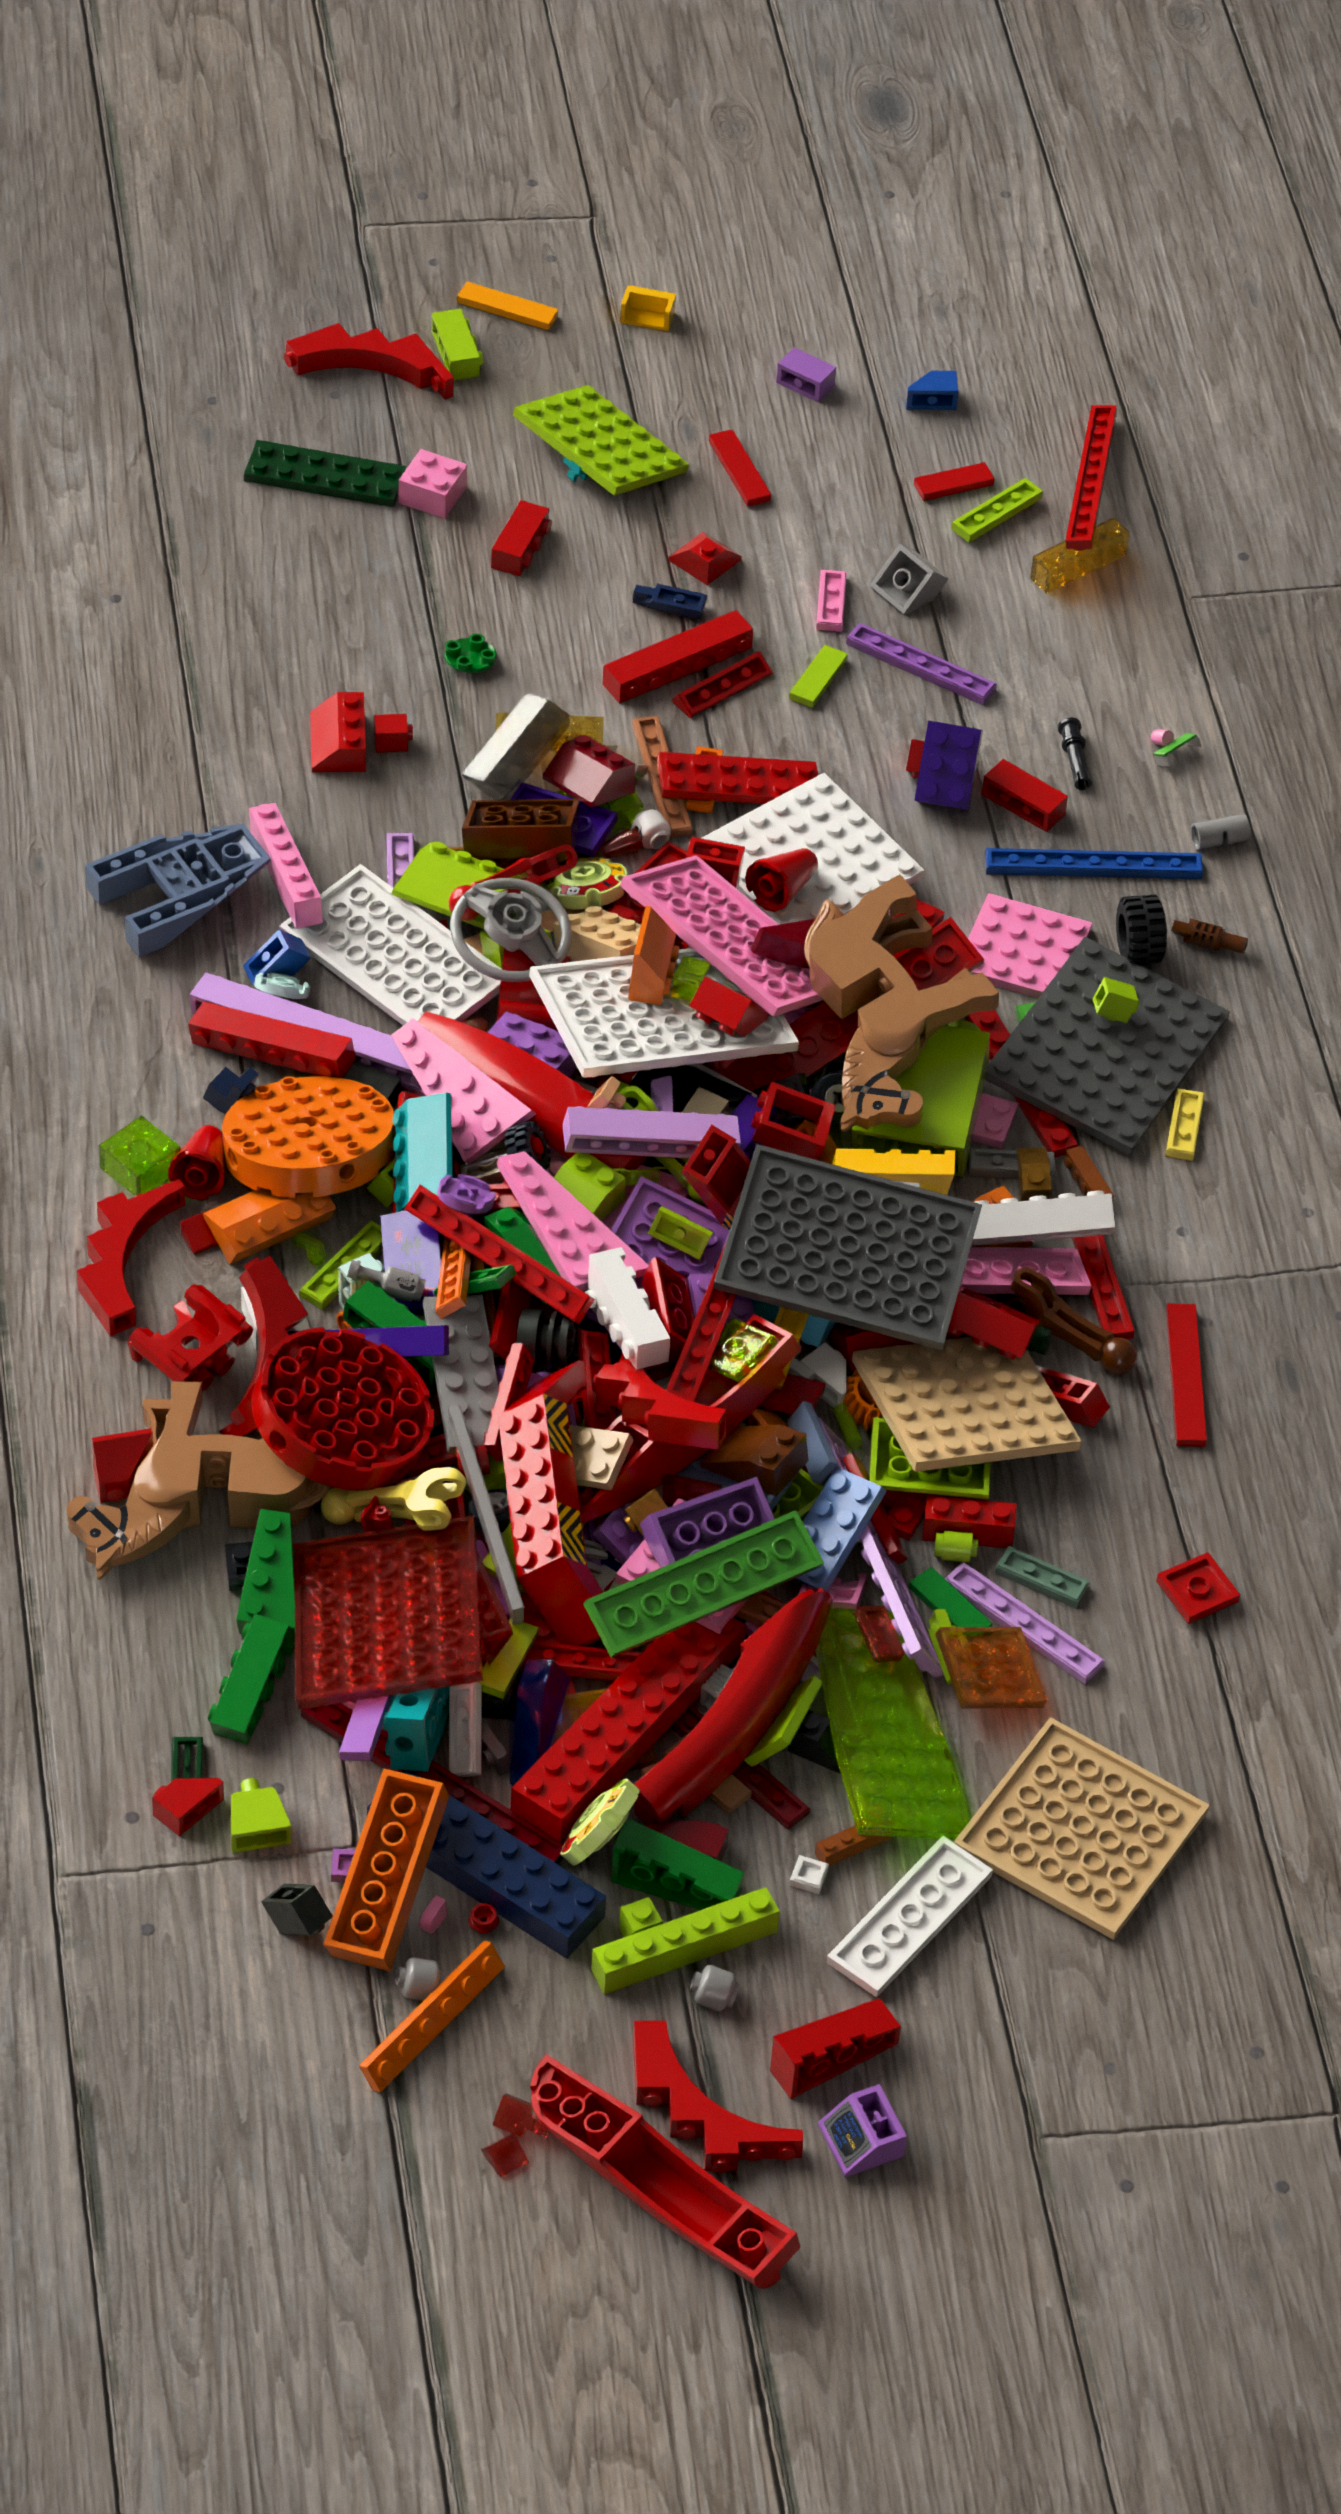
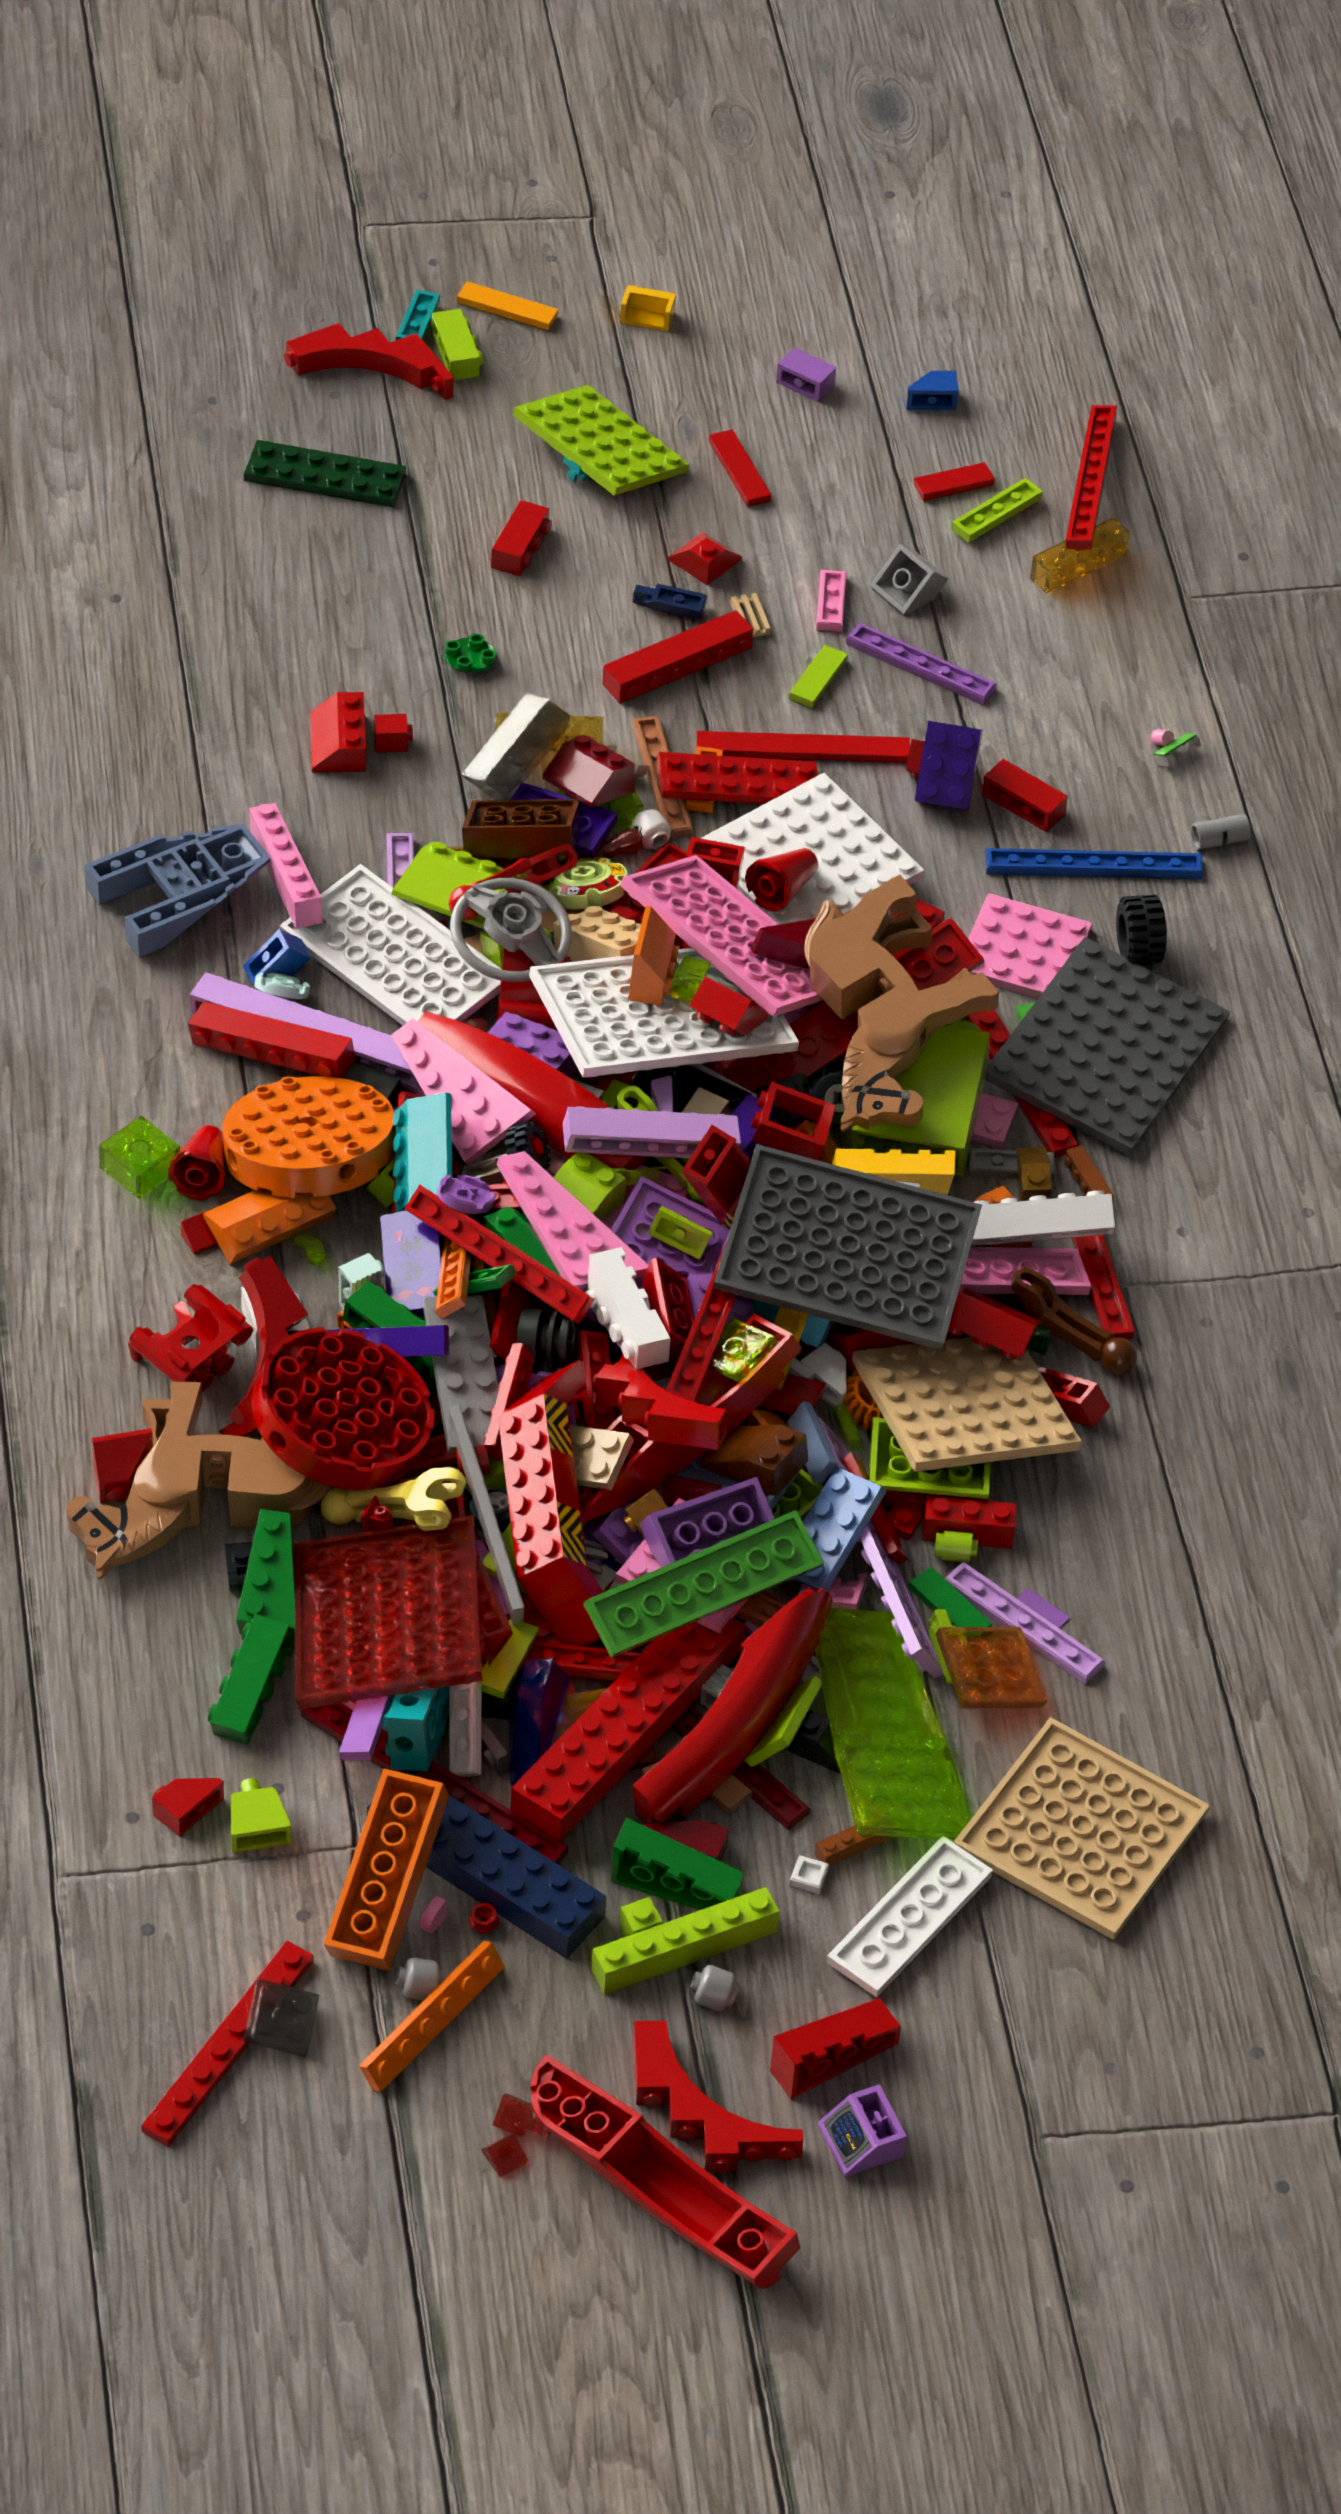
red arch [77,1179,185,1336] -> none
dark green tile [171,1737,203,1781] -> none
dark blue brick [203,1067,259,1114] -> none
pearl dark grey brick [261,1883,333,1936] -> none
lime tile [299,1220,383,1310] -> none
medium lavender plate [331,1848,355,1882] -> none
light grey piece [347,1260,426,1303] -> none
bright pink brick [398,449,467,519] -> none
yellowish green piece [560,1778,640,1866] -> none
light nougat tile [587,1076,626,1109] -> none
red slope [672,651,773,718] -> none
clear red plate [853,1606,905,1662] -> none
sand green tile [995,1546,1090,1609] -> none
black pin [1058,717,1092,790] -> none
lime brick [1093,977,1139,1023] -> none
red plate [1156,1552,1240,1624] -> none
light yellow tile [1165,1088,1205,1161] -> none
red tile [1166,1303,1207,1447] -> none
reddish brown hinge [1171,918,1248,954] -> none
none -> red plate [141,1940,314,2147]
none -> clear smoke plate [243,1978,320,2058]
none -> teal plate [396,289,440,341]
none -> red tile [696,731,910,763]
none -> tan tile [731,593,771,637]
none -> medium lavender sticker [1016,1588,1069,1628]

